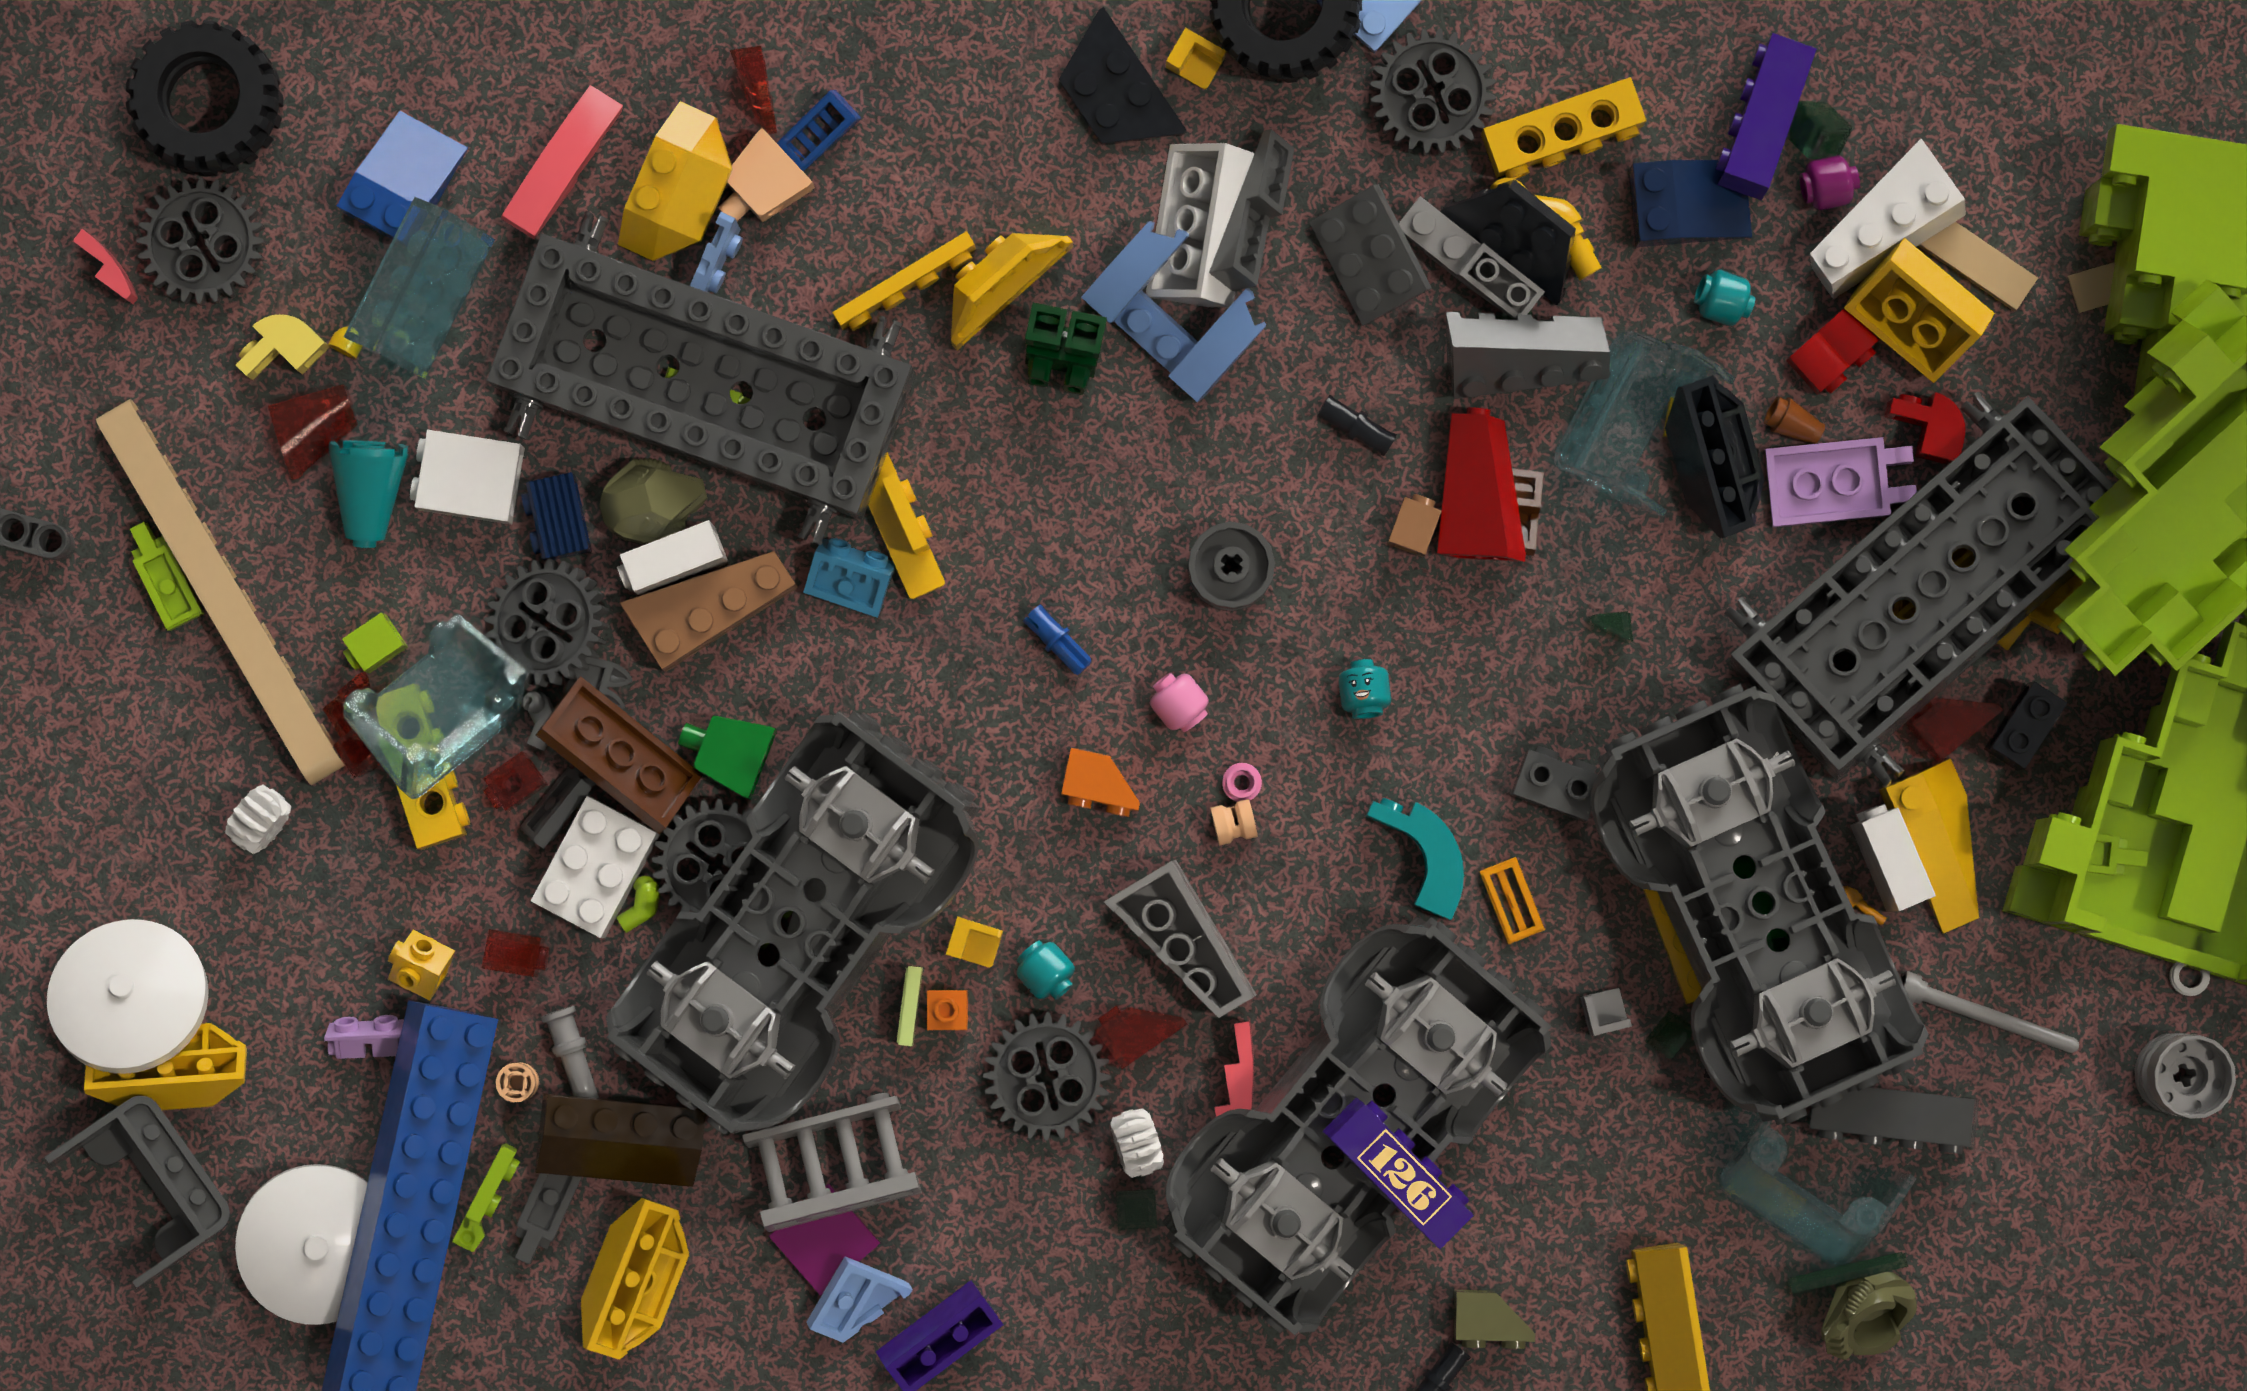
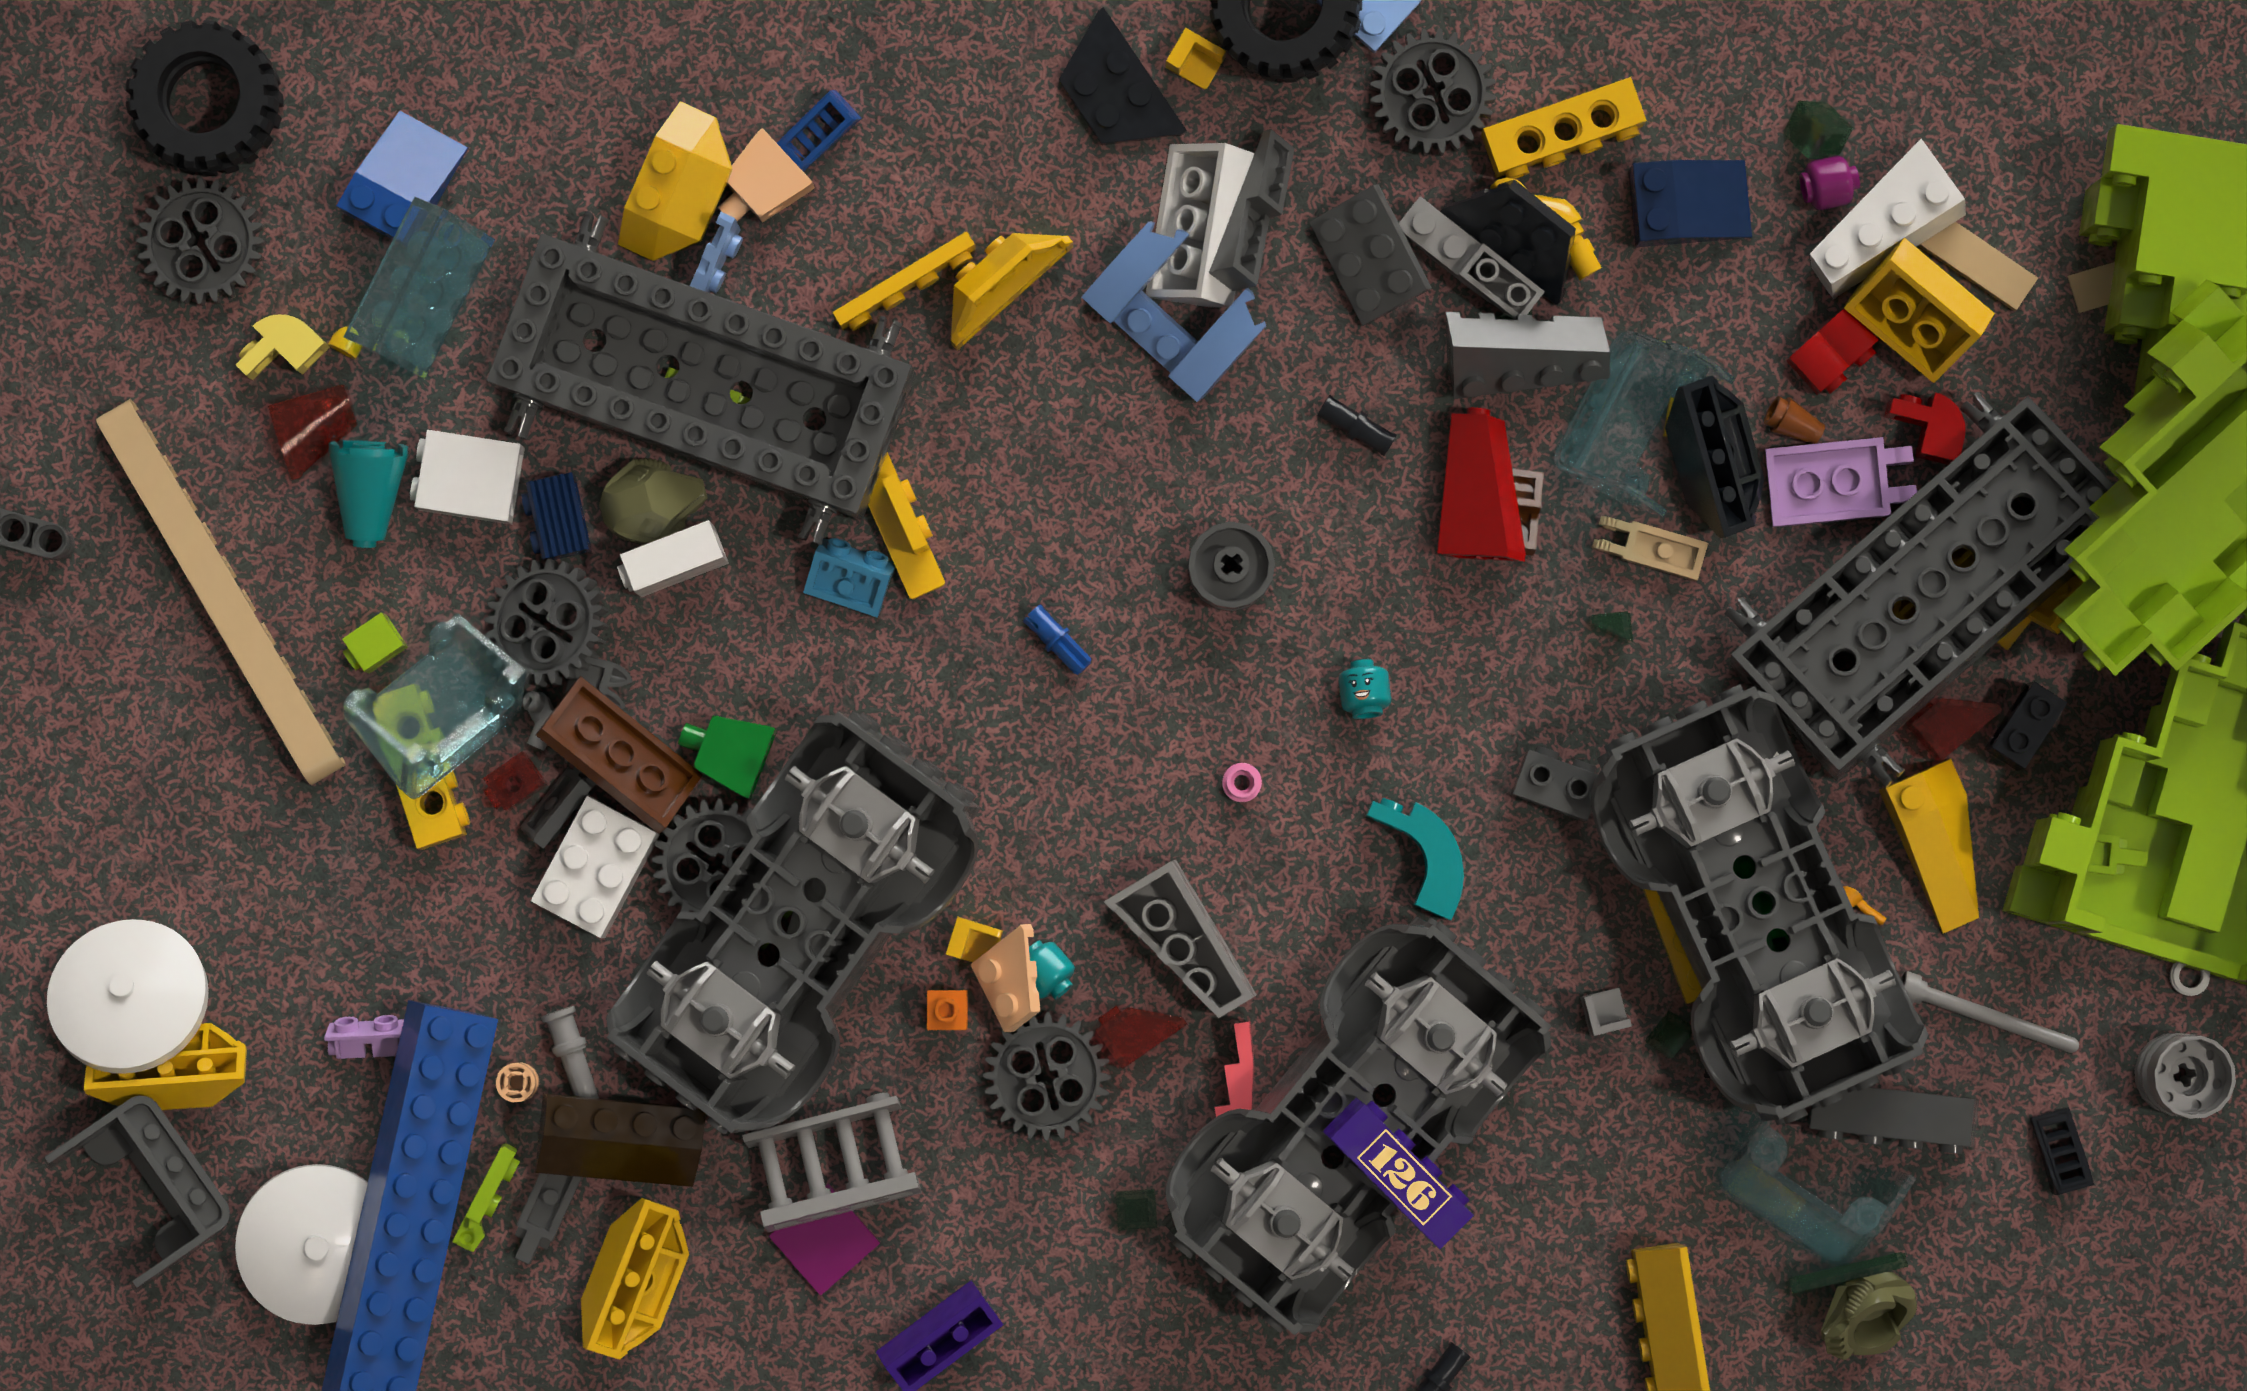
coral slope [73,229,138,305] -> none
lime hinge [130,522,205,631] -> none
white gear [225,785,291,854] -> none
clear red slope [323,672,385,778] -> none
yellow brick [388,930,455,1001] -> none
clear red slope [481,929,550,977] -> none
coral slope [501,85,623,239] -> none
lime arm [616,875,660,933] -> none
medium nougat wedge [620,551,798,672] -> none
clear red slope [730,46,777,134] -> none
light blue wing [806,1256,913,1343] -> none
yellowish green tile [897,966,923,1046] -> none
dark green hips [1025,302,1107,395] -> none
orange slope [1061,748,1140,817] -> none
white gear [1110,1108,1164,1178] -> none
bright pink head [1150,672,1209,732] -> none
light nougat wheel [1210,799,1258,846] -> none
medium nougat brick [1387,494,1442,557] -> none
olive slope [1453,1290,1535,1349] -> none
light orange tile [1479,857,1545,944] -> none
teal head [1694,269,1755,326] -> none
dark purple brick [1715,33,1817,201] -> none
white brick [1850,804,1936,912] -> none
none -> light nougat wing [971,924,1040,1032]
none -> tan hinge [1592,516,1708,582]
none -> black slope [2030,1107,2095,1195]

